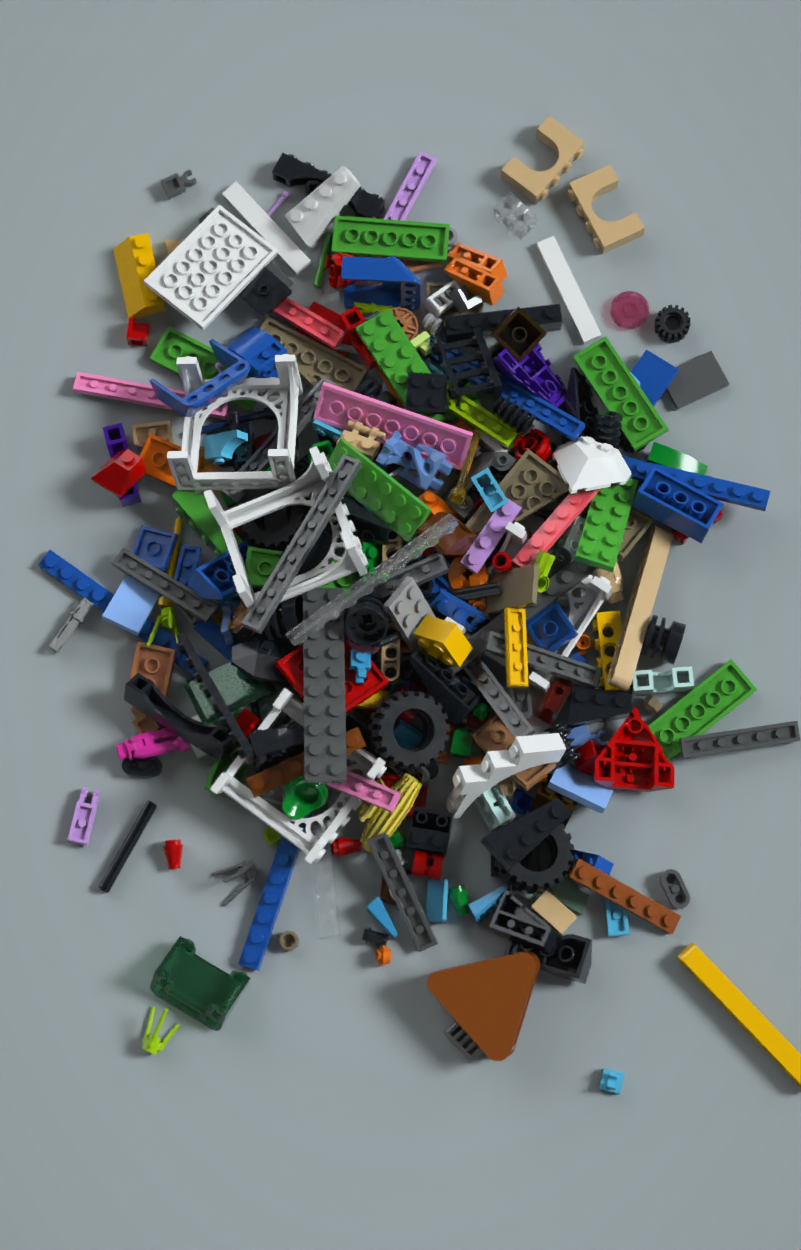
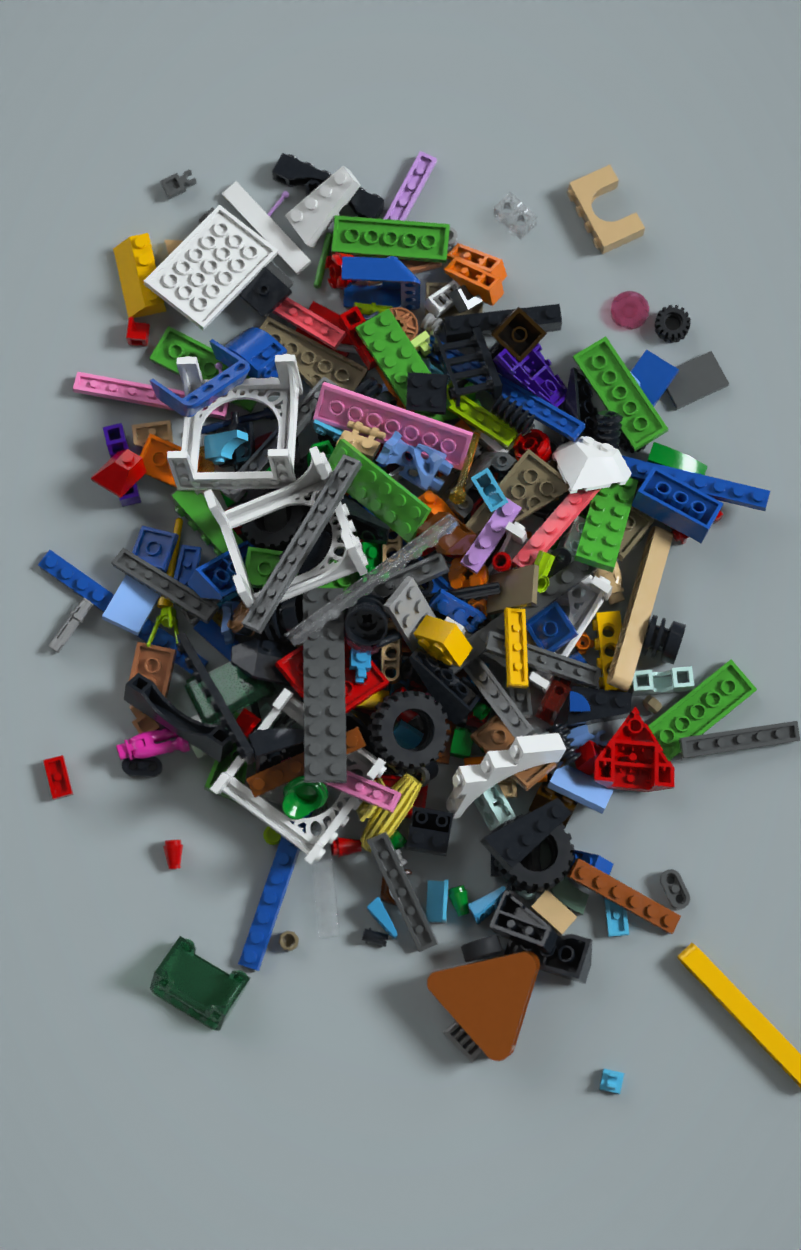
lavender hinge [67,787,100,846] -> none
black axle [99,801,157,893] -> none
lime plant [141,1006,180,1055] -> none
dark grey plant [212,860,259,906] -> none
orange plate [375,945,391,967] -> none
red wheel [411,849,444,881] -> none
tan arch [501,116,585,204] -> none
clear blue tile [508,788,534,815] -> none
white tile [536,236,602,344] -> none
none -> red plate [43,755,73,800]
none -> black tyre [461,935,502,962]
none -> blue tile [570,691,591,712]

